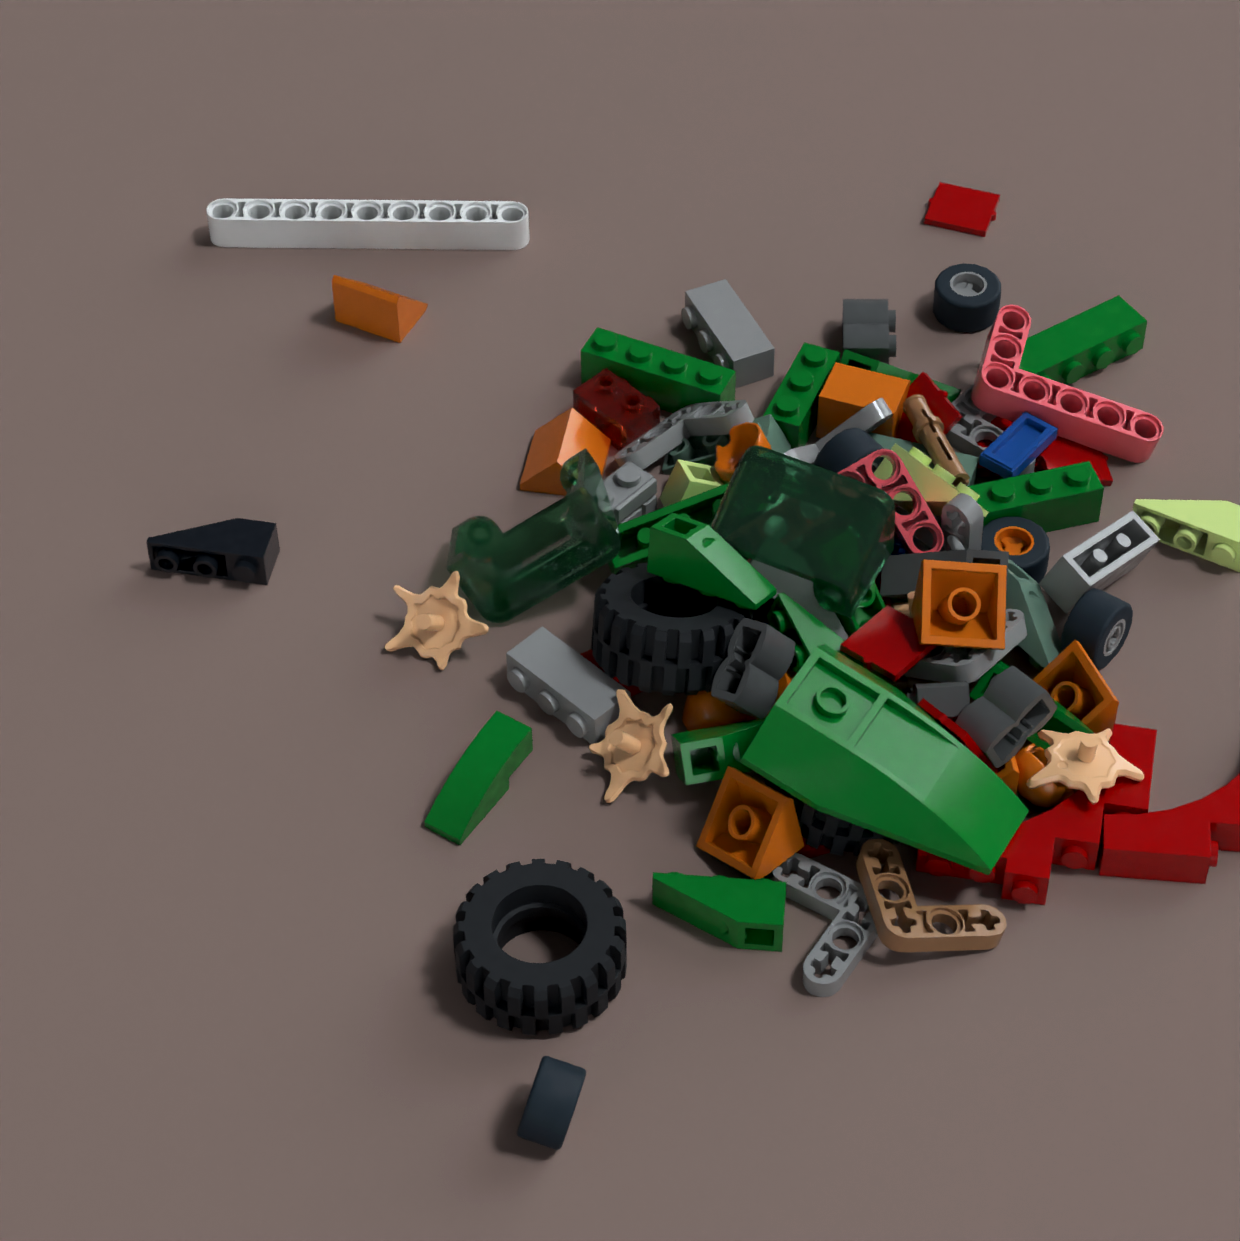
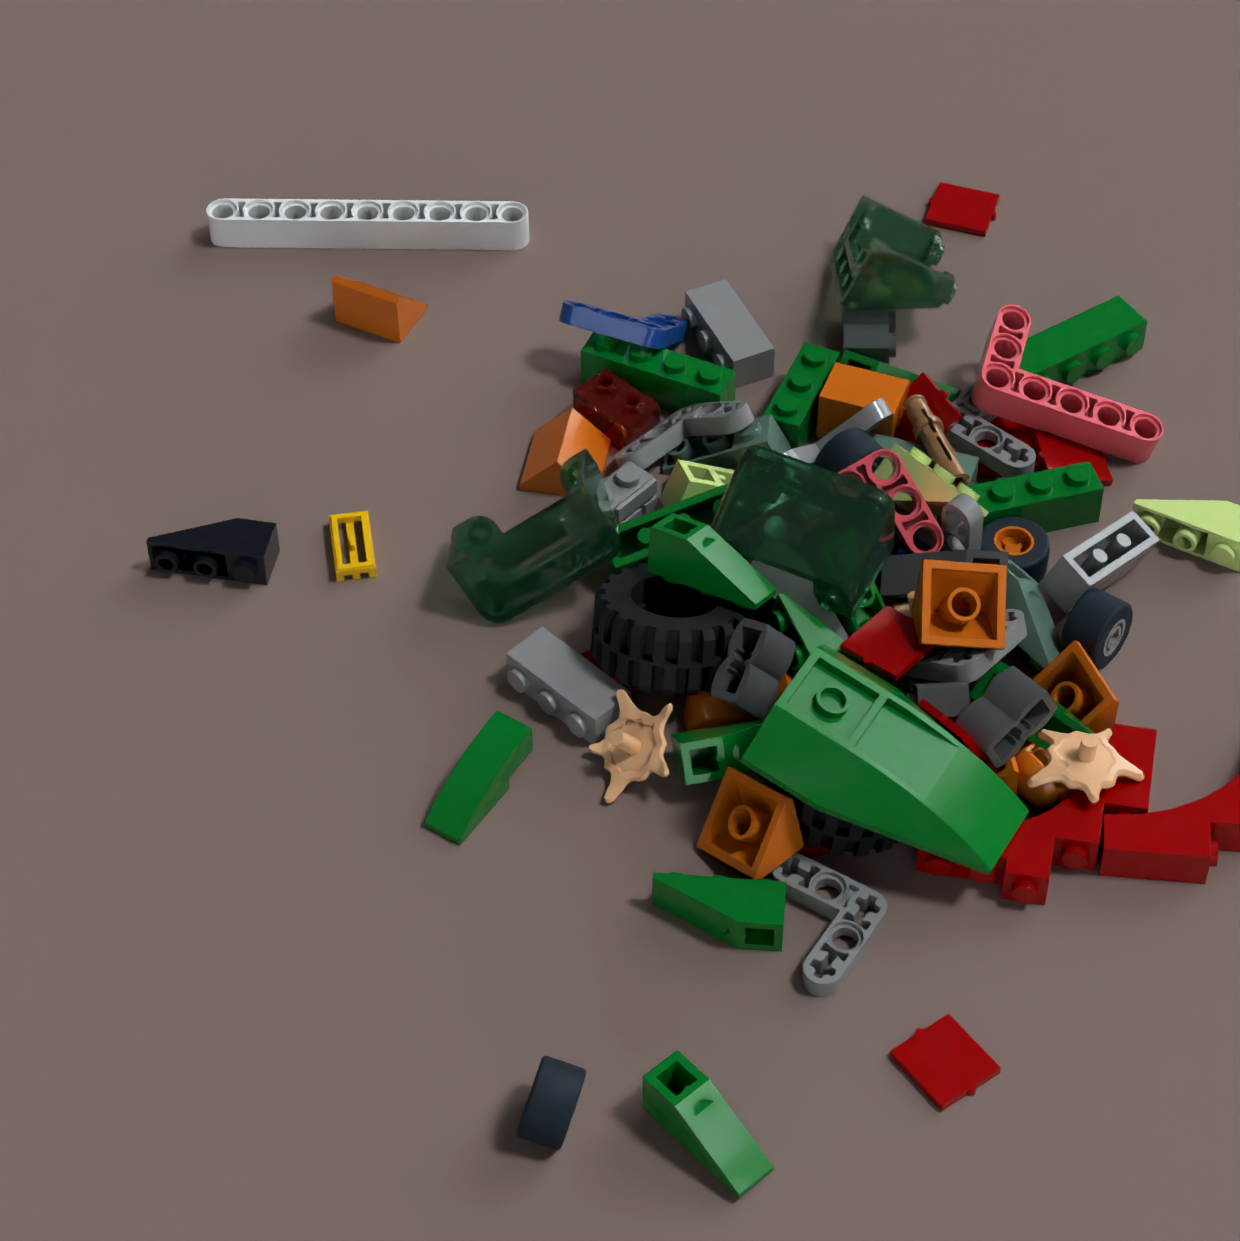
light nougat piece [384,571,489,670] -> none
black tyre [453,859,627,1035] -> none
orange hair [714,422,772,482] -> none
medium nougat beam [856,839,1007,952] -> none
black wheel [933,263,1001,333] -> none
blue tile [979,411,1058,478] -> none
none -> yellow tile [329,510,377,582]
none -> blue beam [559,300,688,349]
none -> green slope [642,1050,774,1198]
none -> clear green windscreen [830,195,957,310]
none -> red piece [890,1013,1001,1112]

